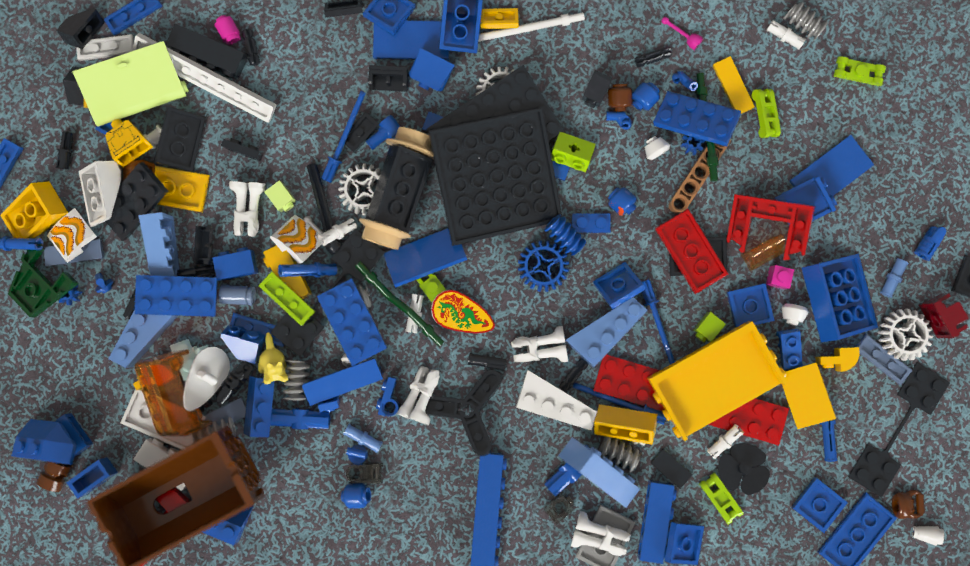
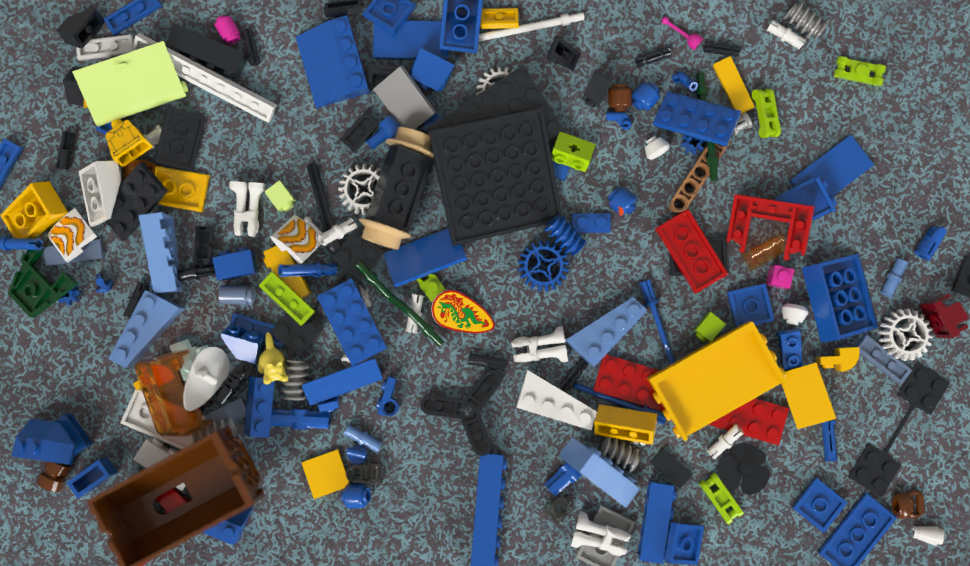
blue plate [134,275,218,317] -> none
black plate [221,138,263,161] -> none
blue piece [322,91,366,183] -> none
white piece [396,366,440,425] -> none
blue plate [593,262,645,310] -> none
none -> blue slope [296,15,370,109]
none -> yellow tile [301,449,350,499]
none -> light grey tile [373,66,437,130]
none -> black slope [547,35,581,71]
none -> black axle [703,41,741,57]
none -> light grey bush [732,112,752,136]

